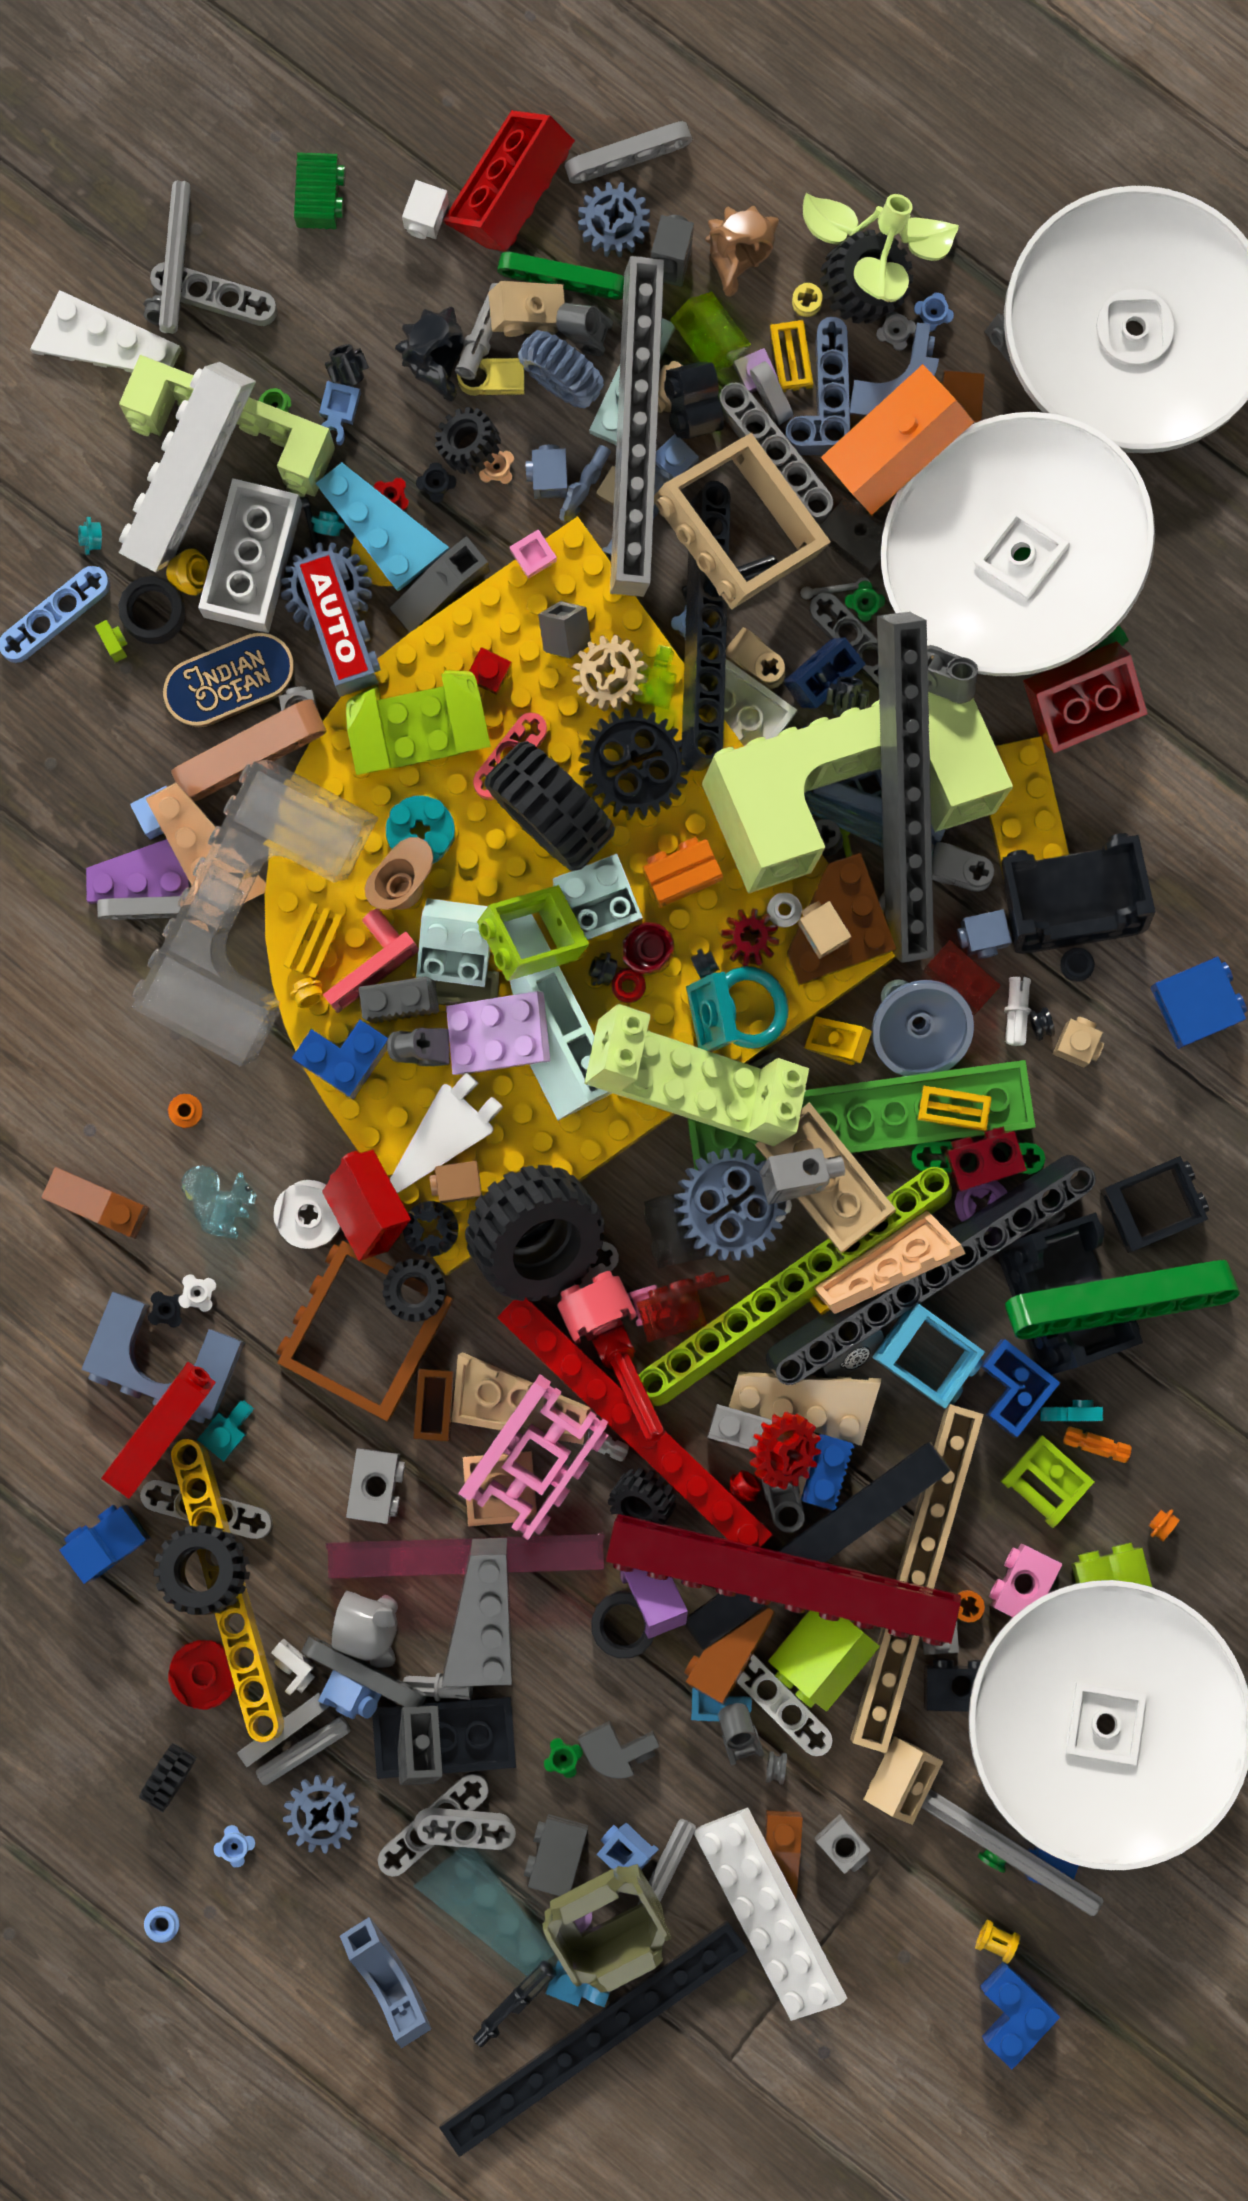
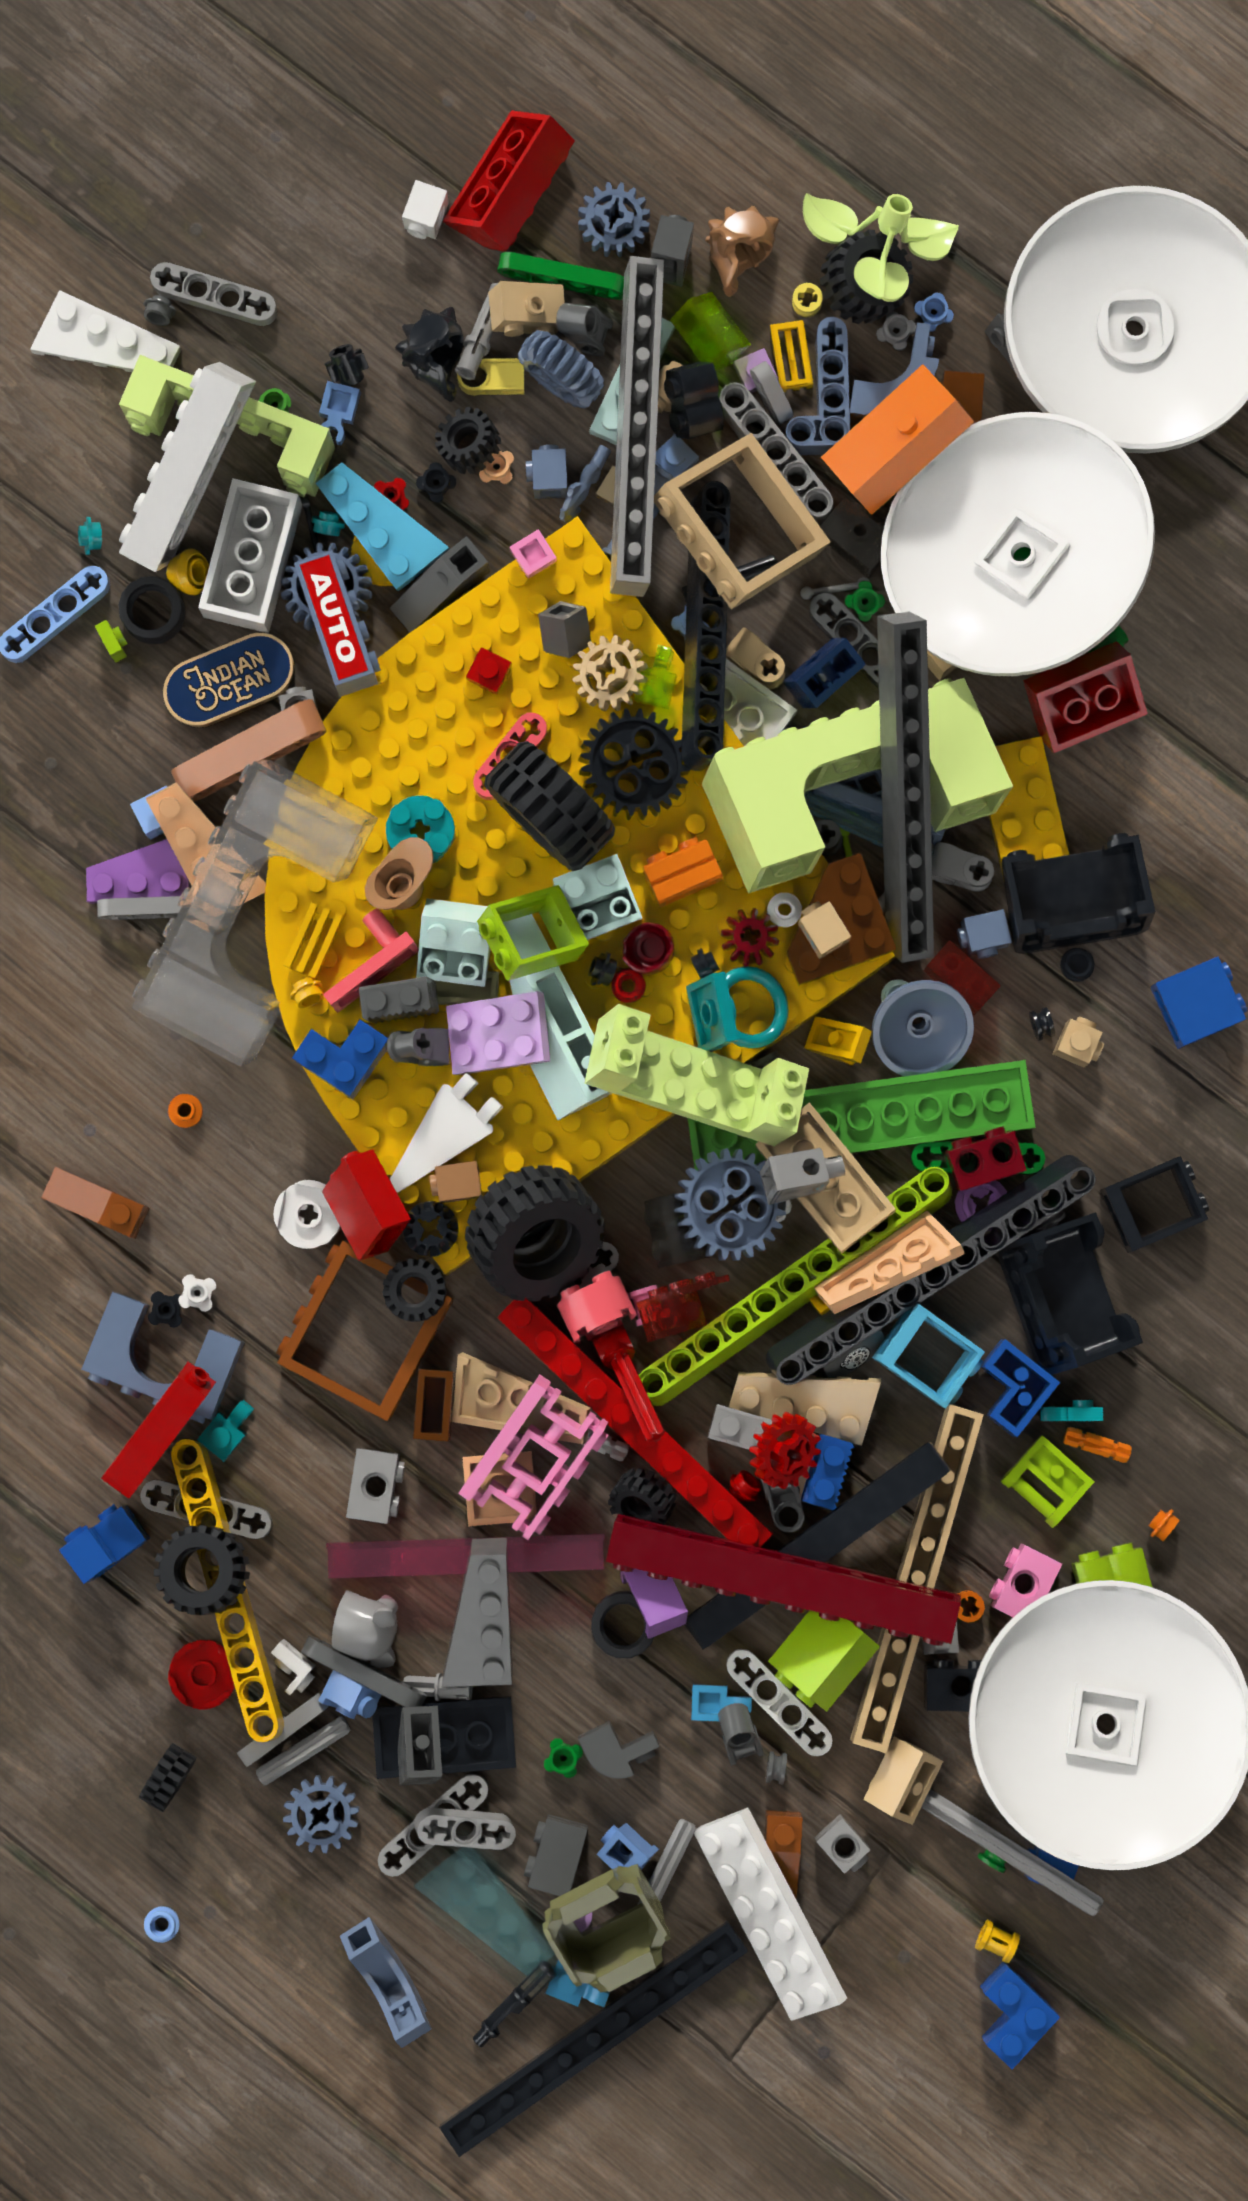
light grey axle [159,180,191,334] -> none
clear light blue animal [181,1165,257,1239] -> none
light blue plate [214,1825,255,1867] -> none
green brick [294,152,346,230] -> none
lime piece [346,670,491,775] -> none
light grey beam [564,121,692,184] -> none
dark orange slope [684,1608,776,1706] -> none
black gear [826,677,870,716] -> none
yellow tile [917,1086,992,1132] -> none
dark grey piece [927,645,978,703] -> none
white axle [1004,977,1031,1046] -> none
green beam [1005,1260,1240,1340] -> none

